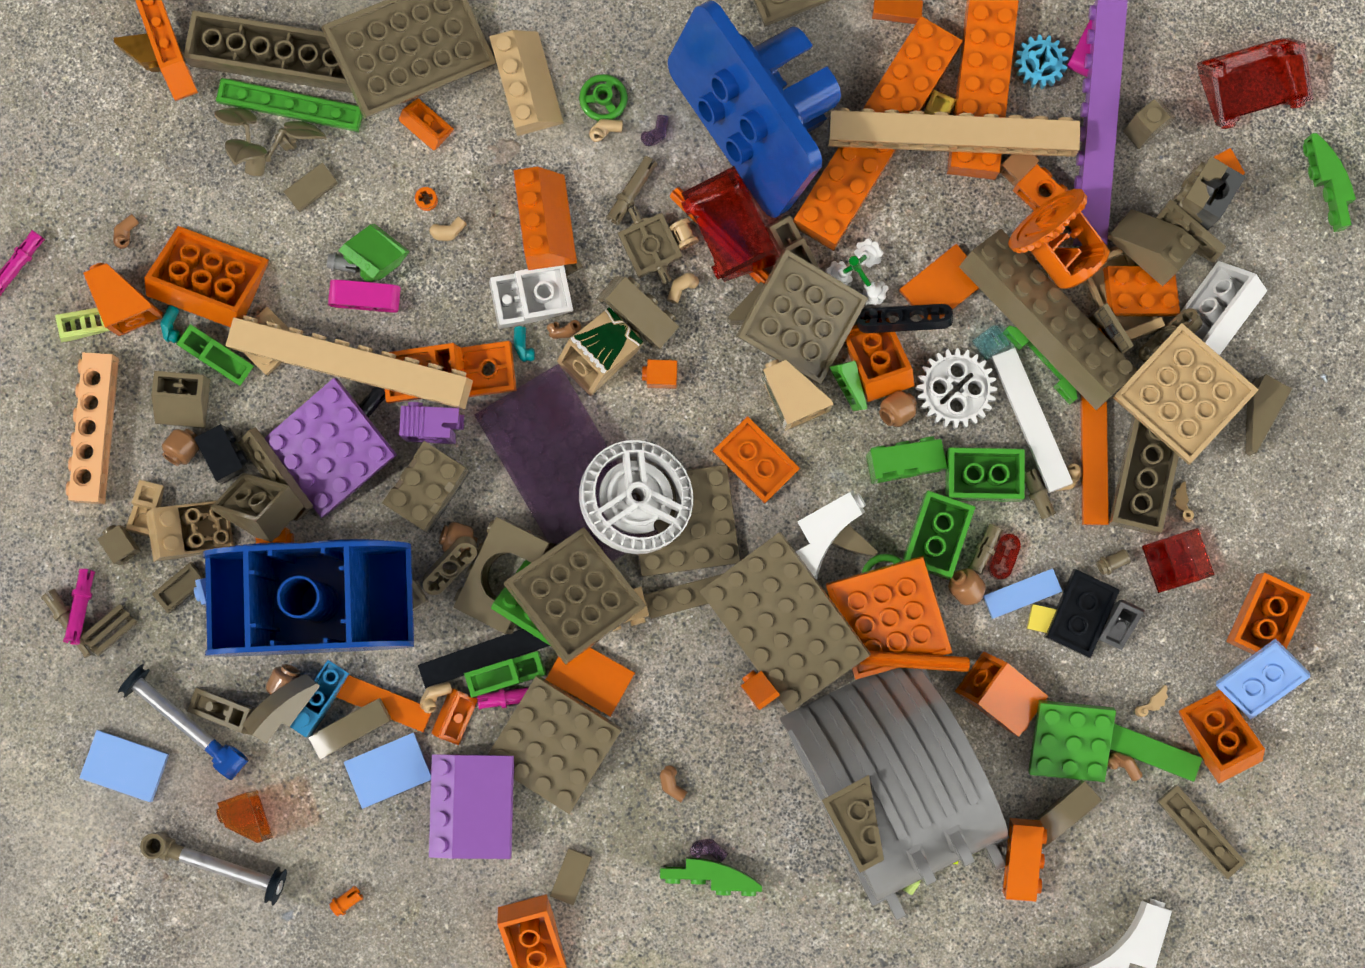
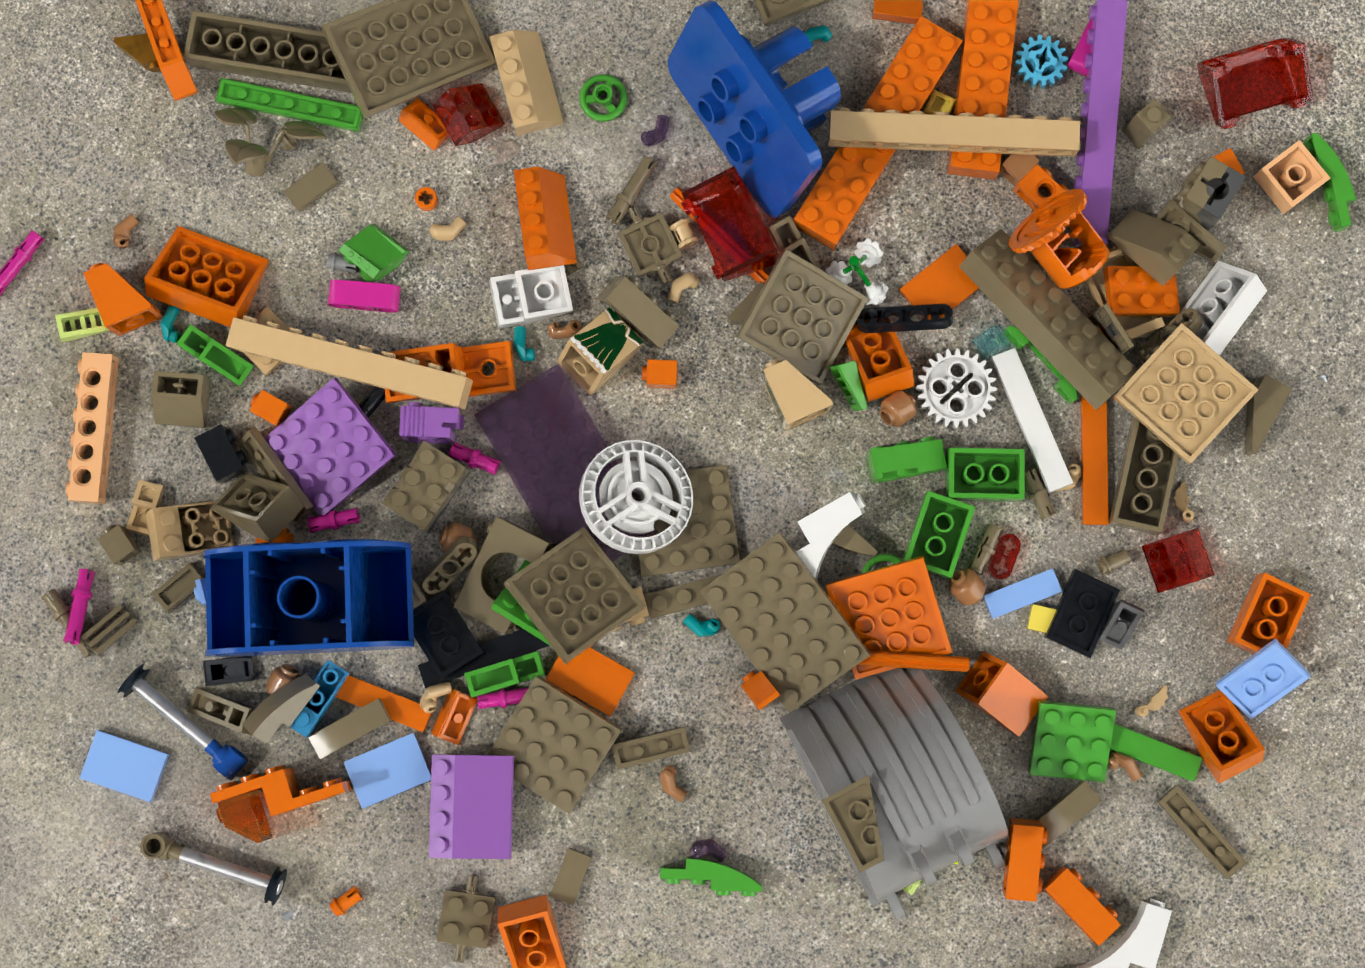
medium nougat head [162,429,199,466] -> none
tan arm [589,119,623,142] -> none
orange plate [712,416,800,504] -> none
none -> black slope [203,656,255,686]
none -> orange bracket [210,764,353,817]
none -> orange brick [250,390,292,427]
none -> dark pink pin [308,507,361,533]
none -> black plate [413,590,484,681]
none -> clear red slope [432,83,505,146]
none -> dark tan plate [436,874,495,963]
none -> dark pink pin [449,442,501,475]
none -> dark tan plate [612,727,691,770]
none -> teal arm [682,613,720,637]
none -> teal arm [804,25,832,43]
none -> orange brick [1042,866,1121,946]
none -> light nougat slope [1253,140,1330,215]

